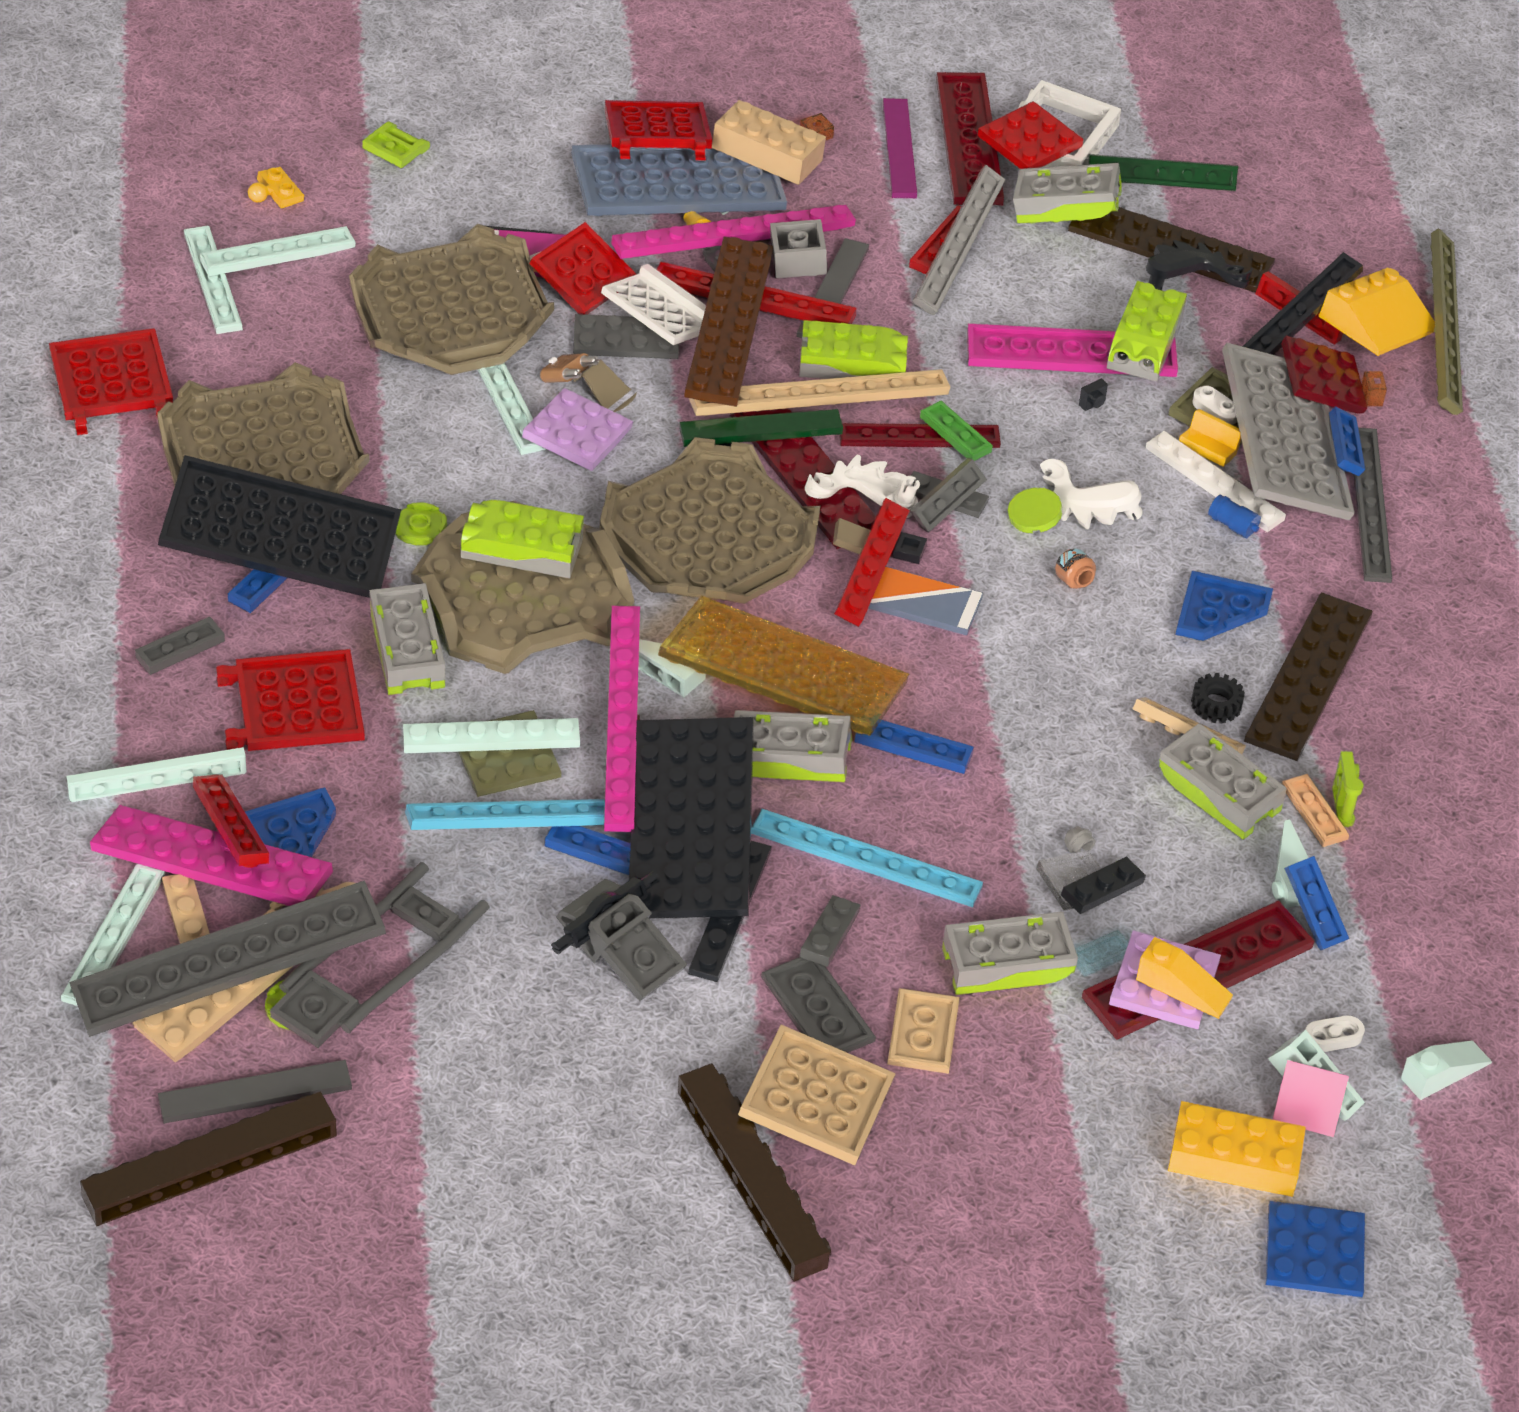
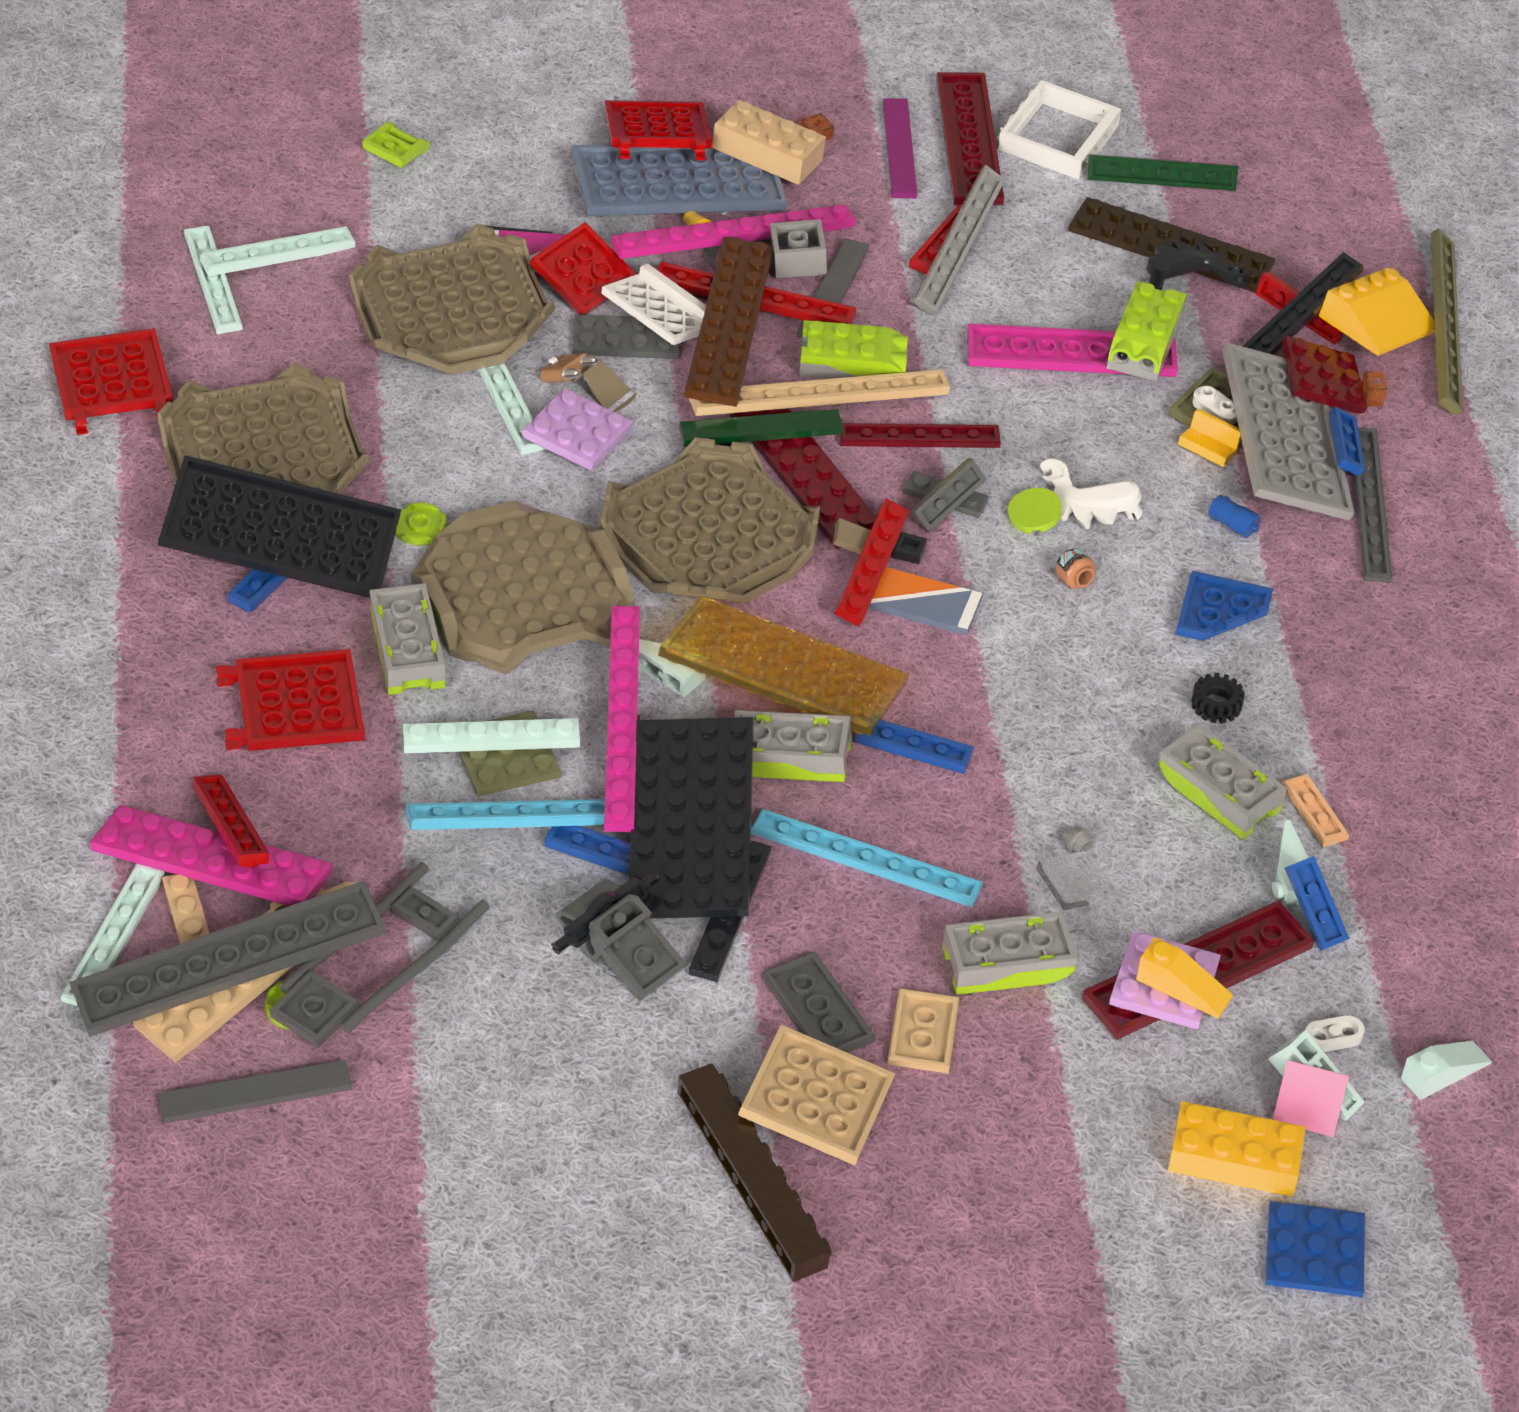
light aqua tile [66,747,246,802] -> none
dark brown brick [80,1091,337,1227] -> none
dark grey plate [135,616,225,675] -> none
blue plate [245,787,336,857] -> none
yellow plate [248,167,304,208] -> none
lime piece [461,500,584,578] -> none
dark grey plate [800,895,861,967] -> none
white animal [804,455,920,518] -> none
bright green tile [920,401,993,461] -> none
red plate [978,101,1083,169] -> none
light grey piece [1013,163,1122,224] -> none
black plate [1061,856,1146,914] -> none
clear light blue tile [1075,930,1129,977] -> none
black plate [1079,378,1108,411] -> none
tan plate [1133,697,1246,754] -> none
white plate [1146,431,1286,532] -> none
dark brown plate [1244,592,1373,762] -> none
lime plate [1332,751,1364,827] -> none

